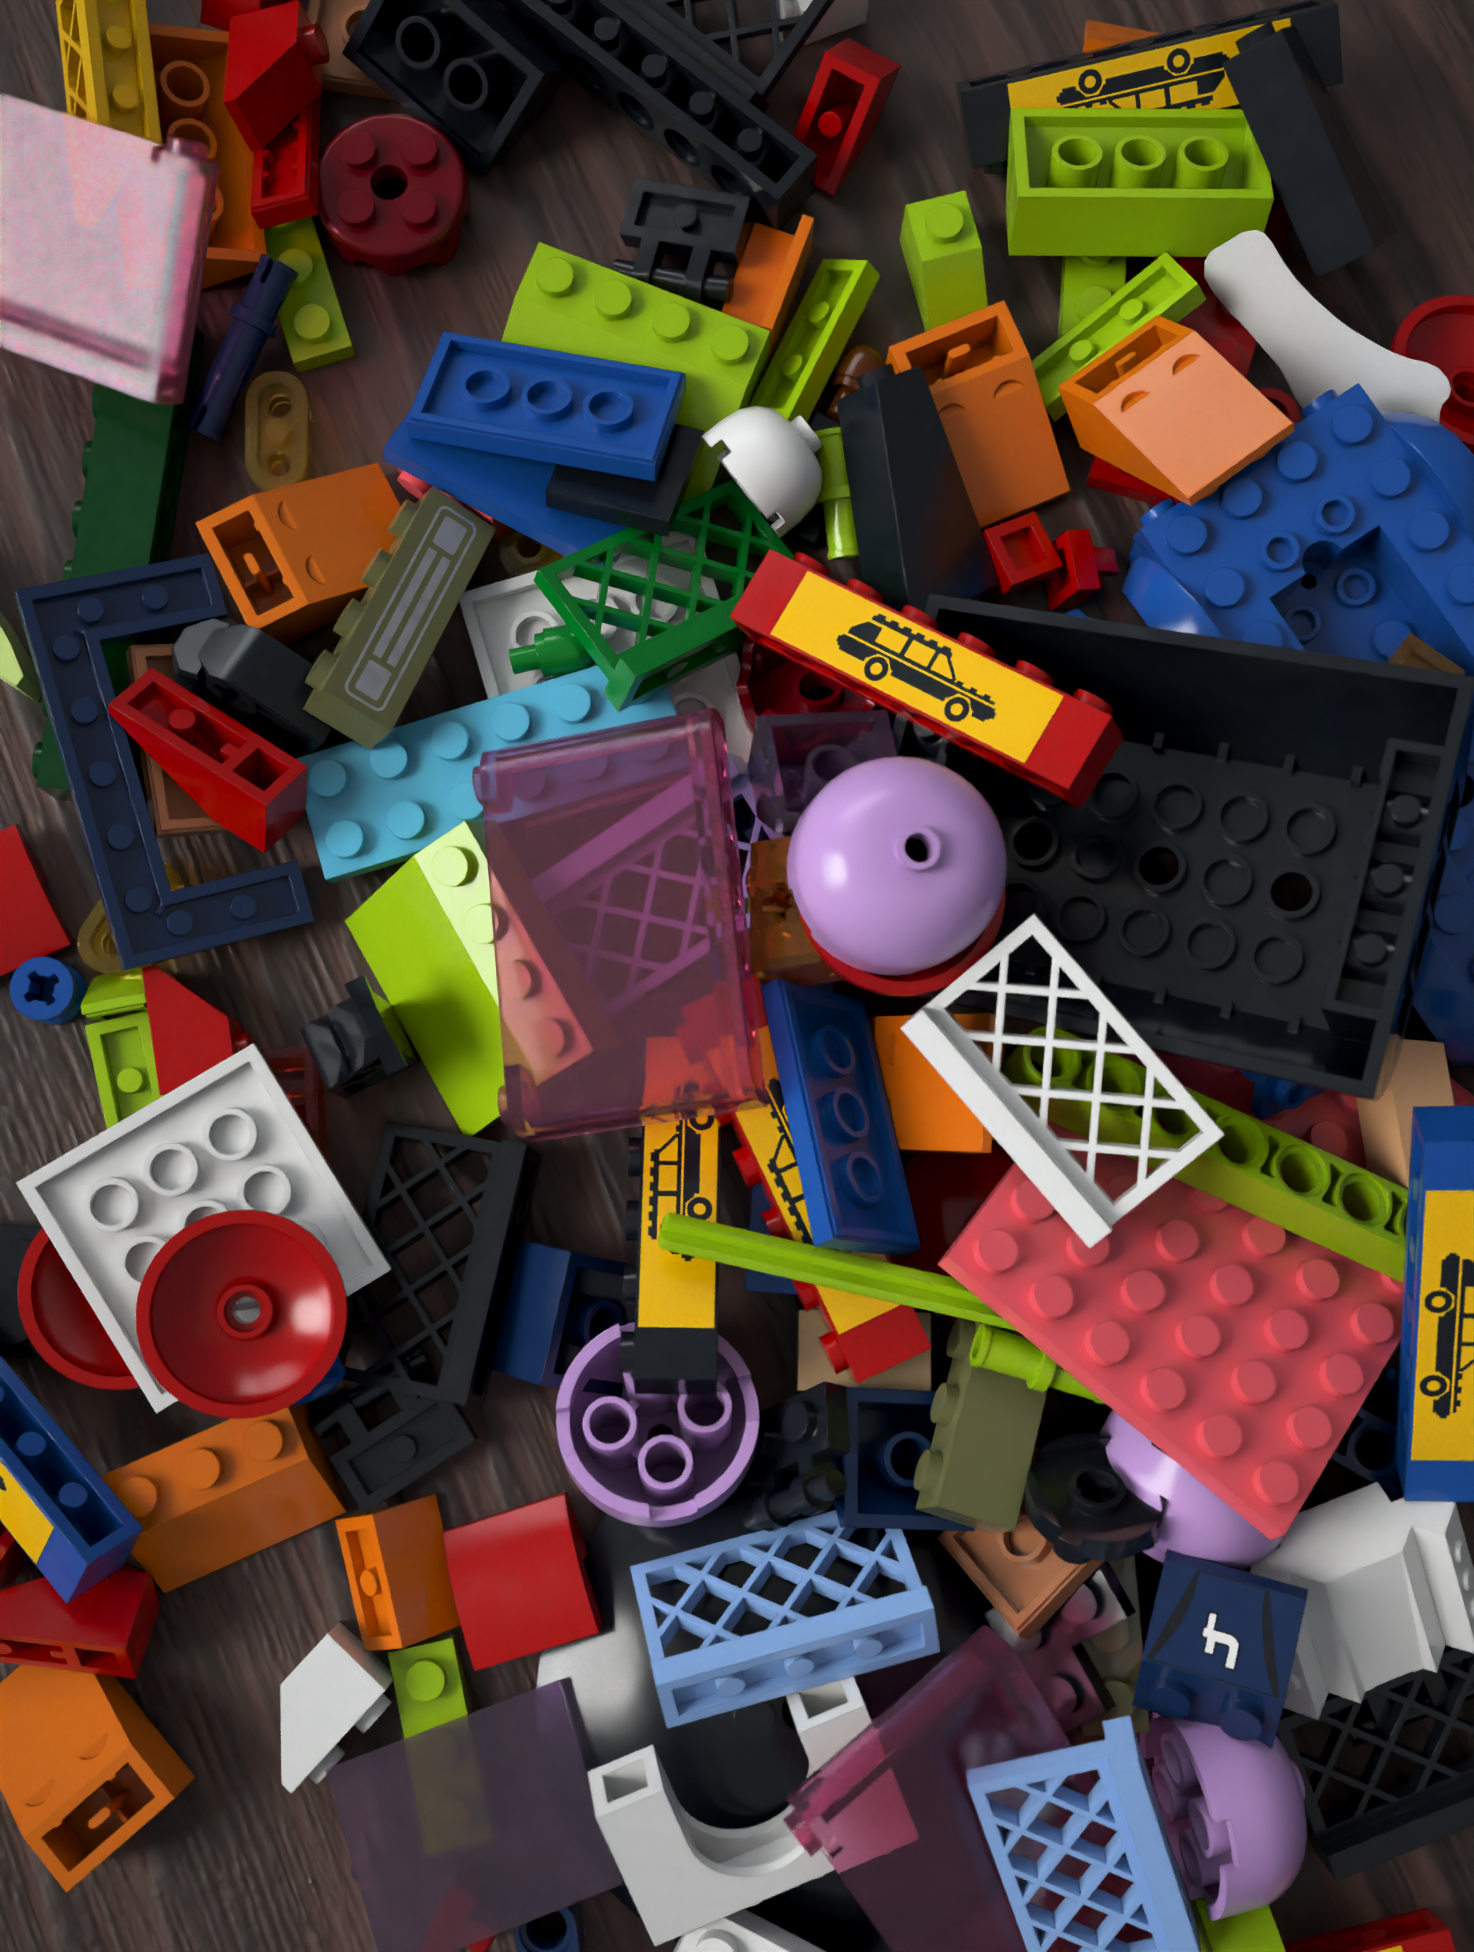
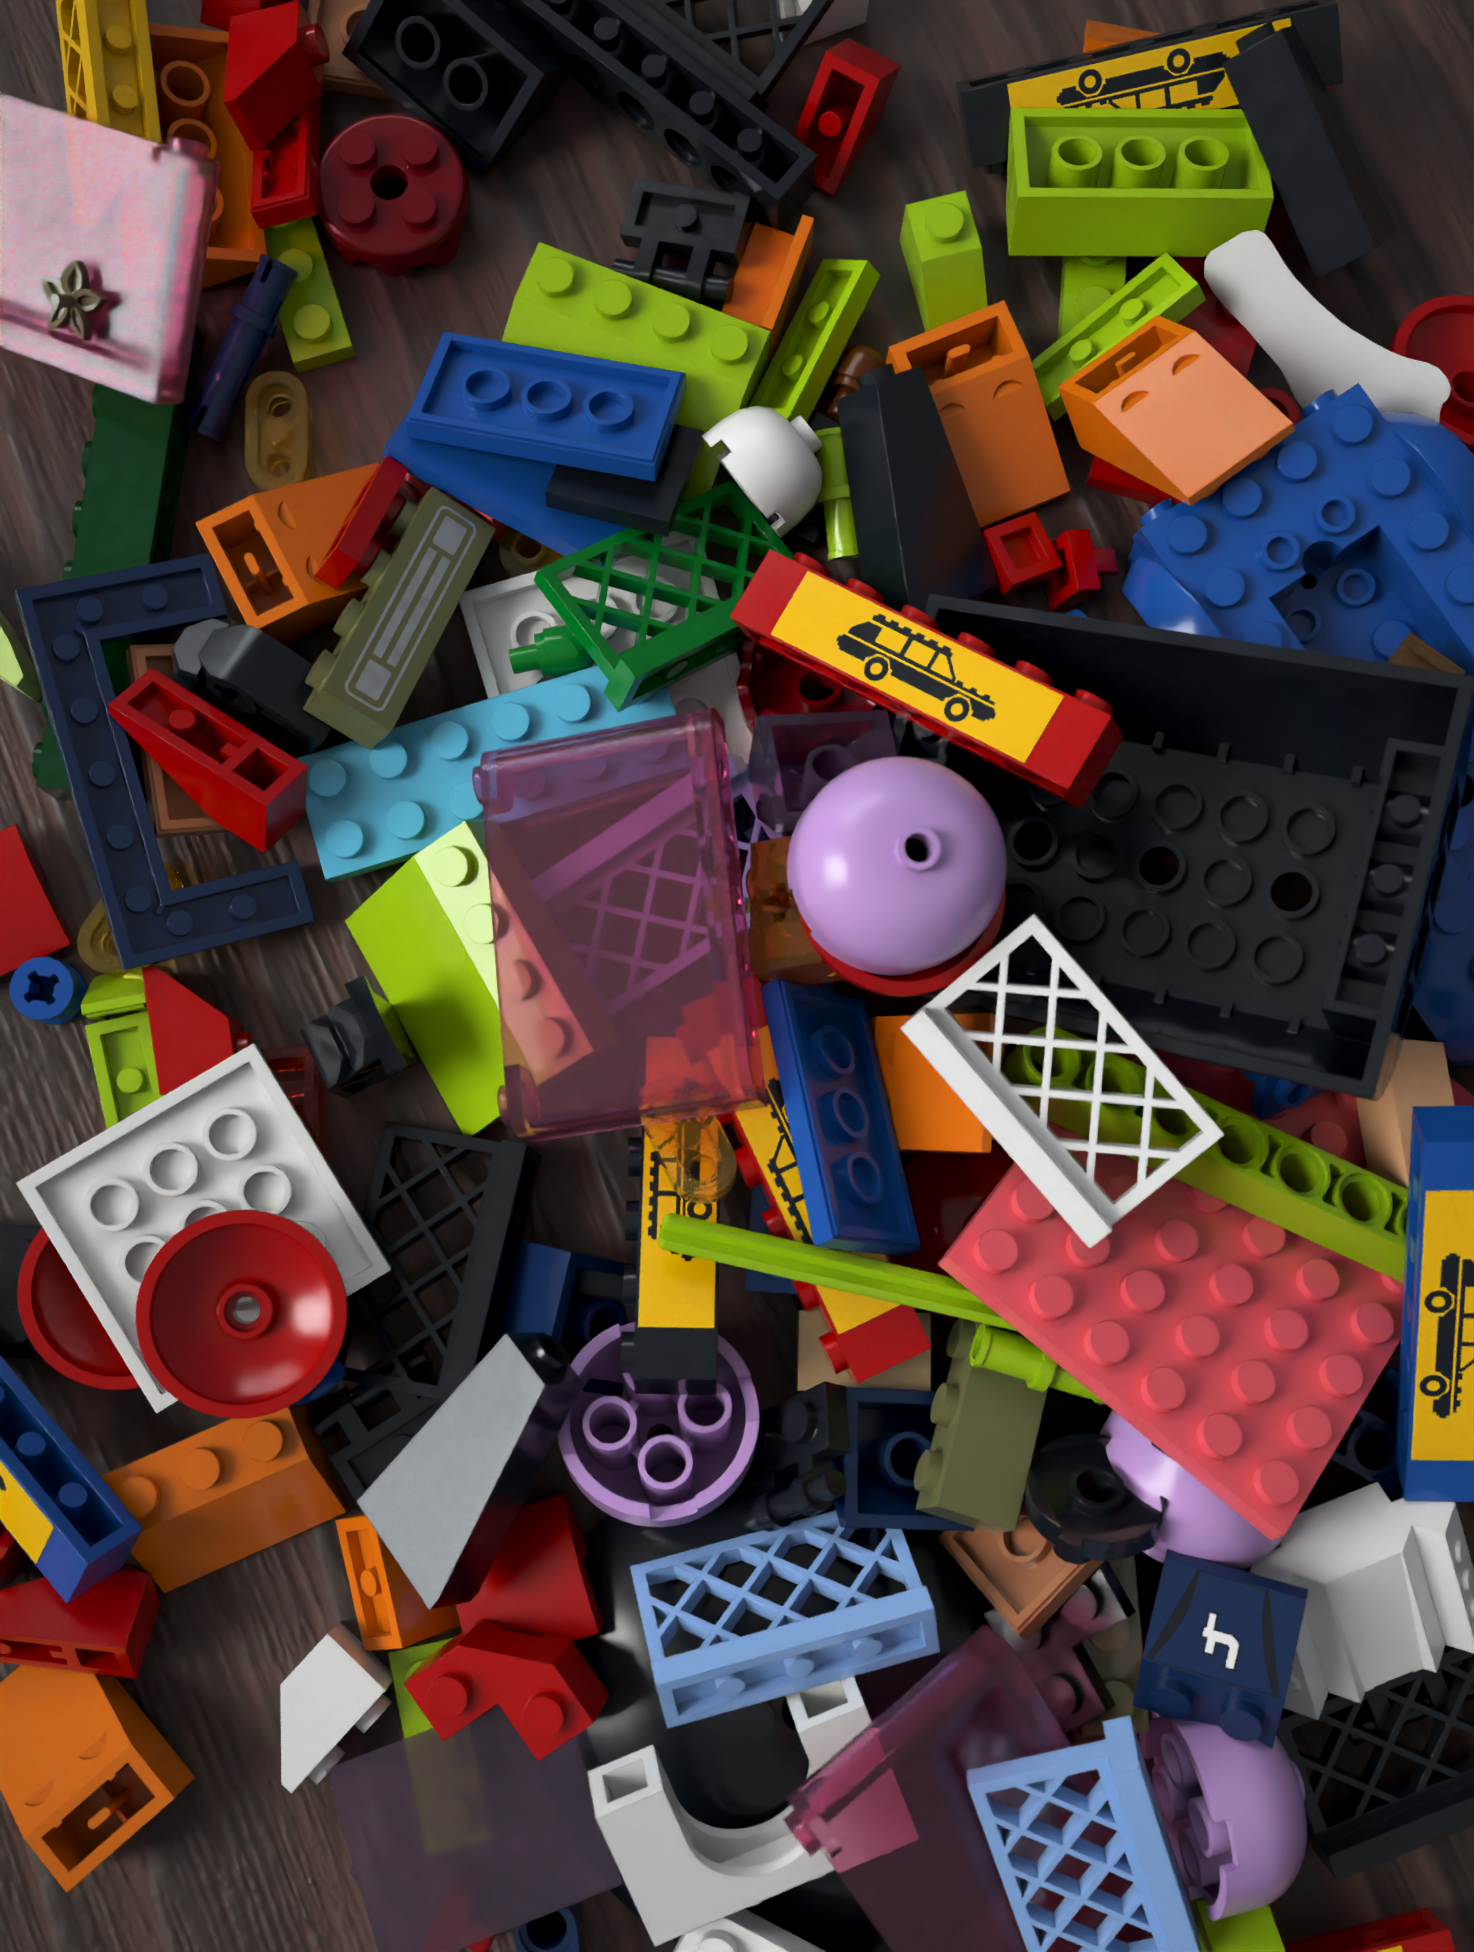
none -> dark tan plant [42,260,109,341]
none -> red plate [314,455,409,590]
none -> slope [357,1332,583,1610]
none -> red brick [404,1620,610,1762]
none -> clear yellow plate [640,1073,736,1204]

